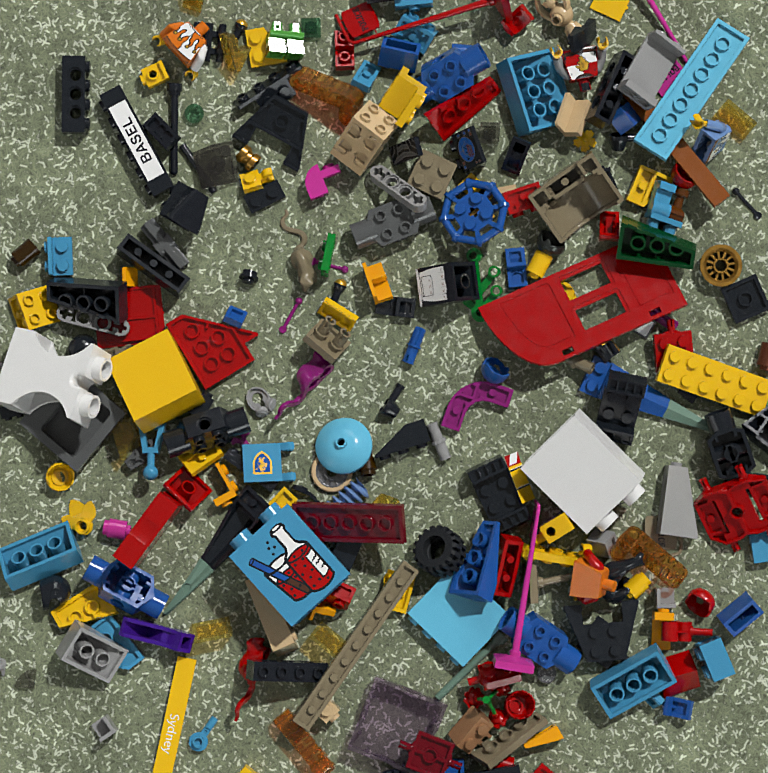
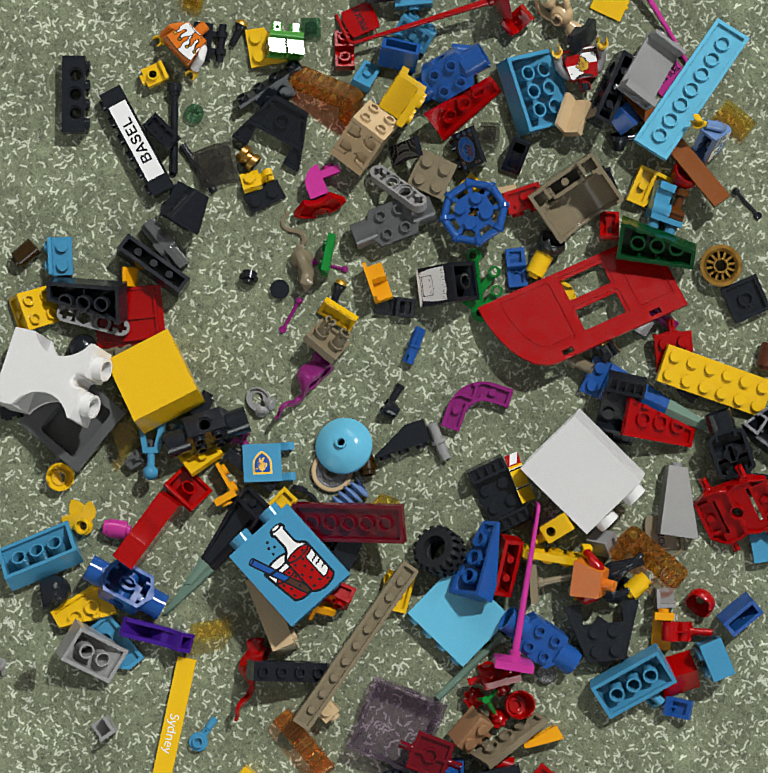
red wing [166,314,259,390] -> none
clear yellow slope [219,32,251,73] -> none
blue plate [223,305,248,329] -> none
clear yellow panel [309,621,346,658] -> none
blue hair [481,357,510,384] -> none
yellow plant [573,130,597,153] -> none
none -> black tile [270,279,290,299]
none -> red tile [293,192,346,219]
none -> red wing [620,397,695,448]

